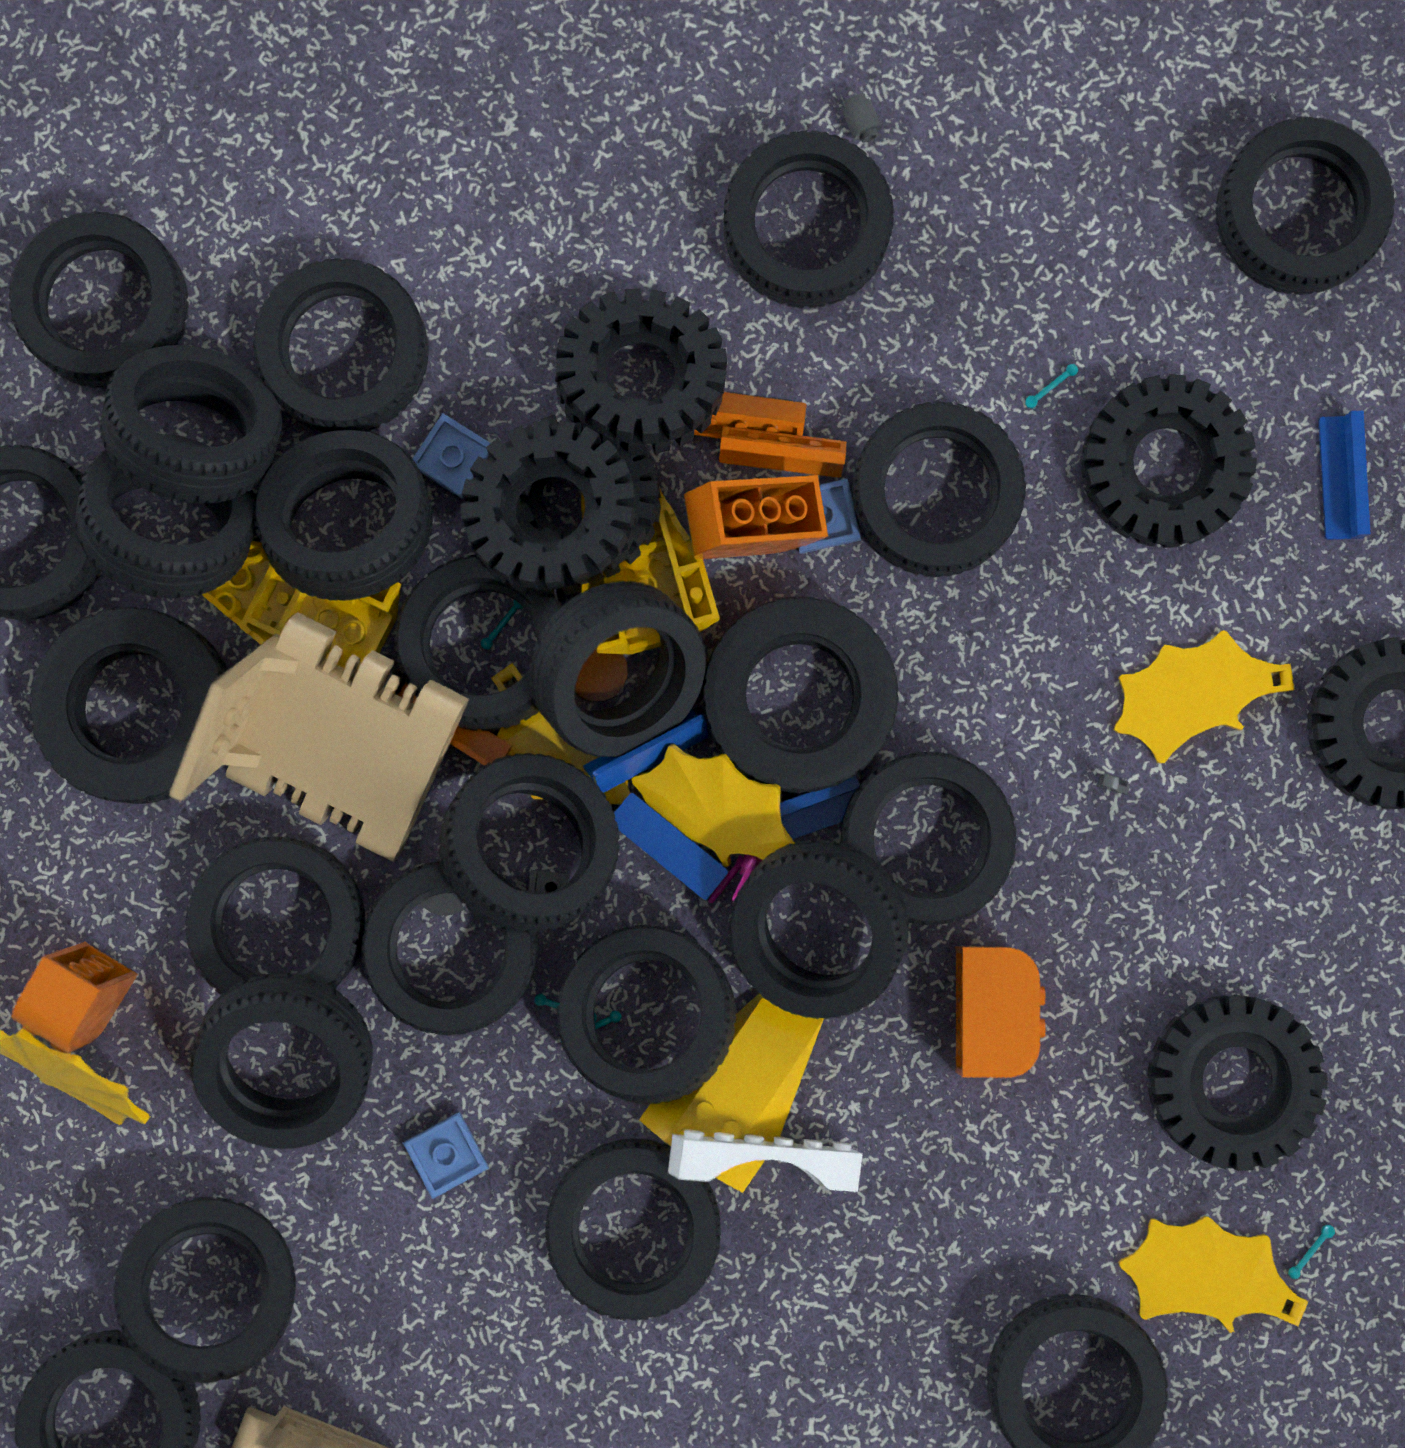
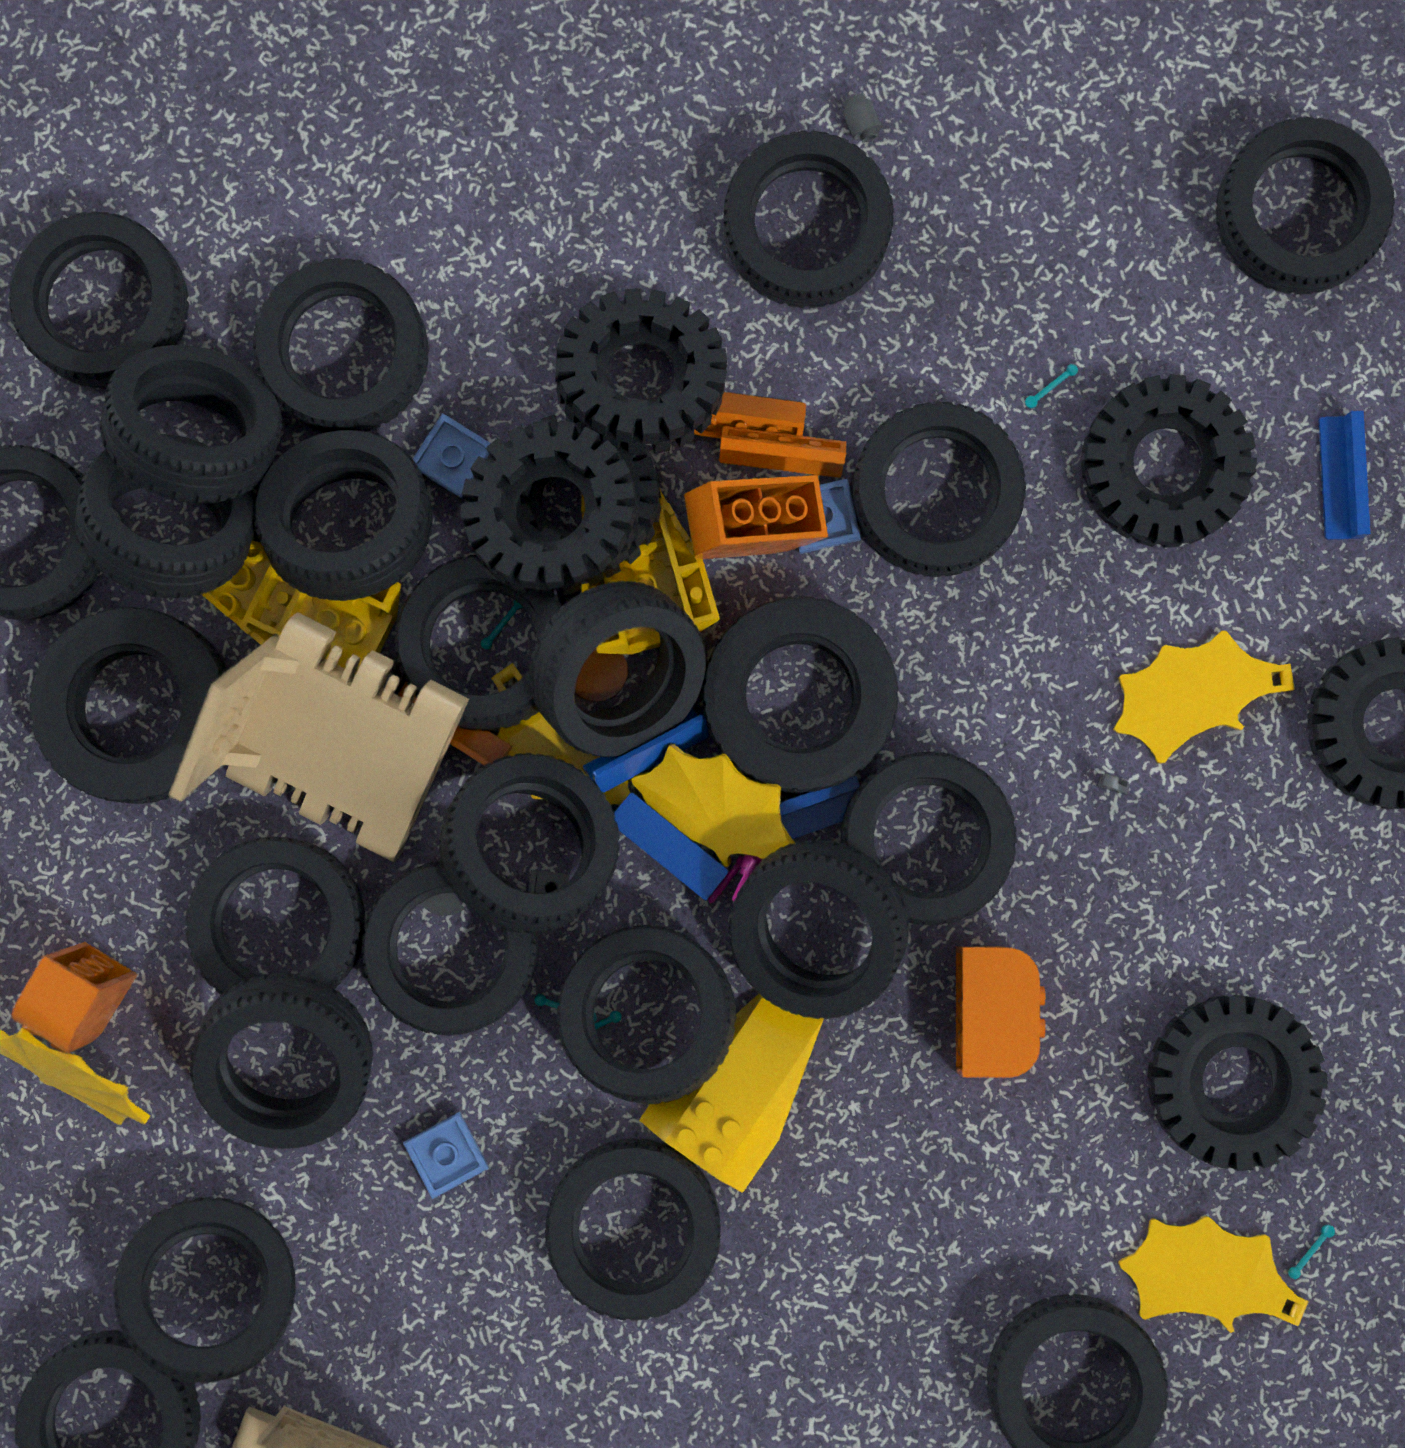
white arch [668,1130,862,1192] -> none

